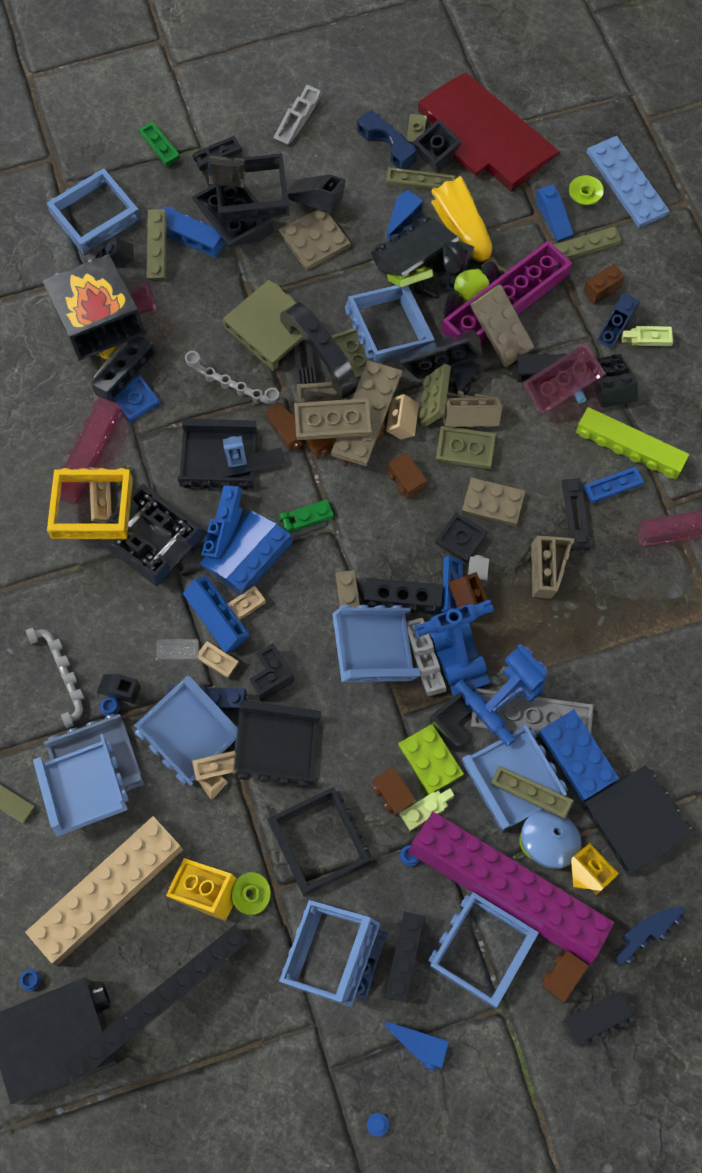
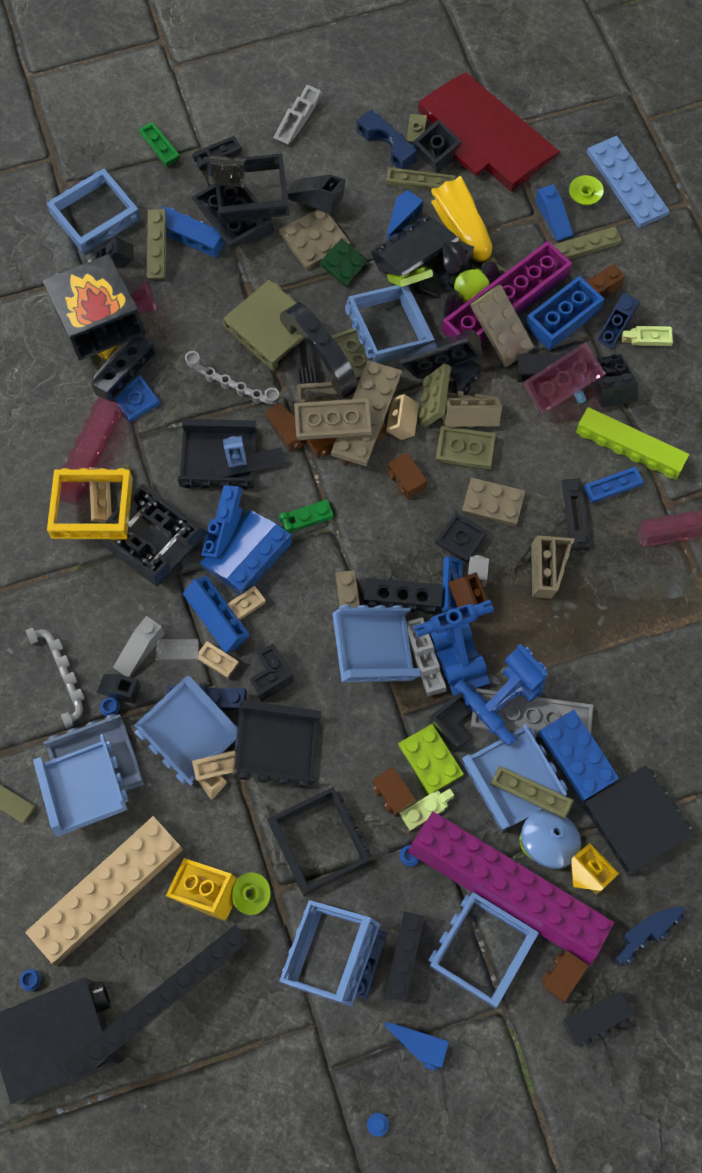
none -> light grey slope [113,616,165,677]
none -> dark green plate [319,238,368,287]
none -> blue brick [525,276,604,351]

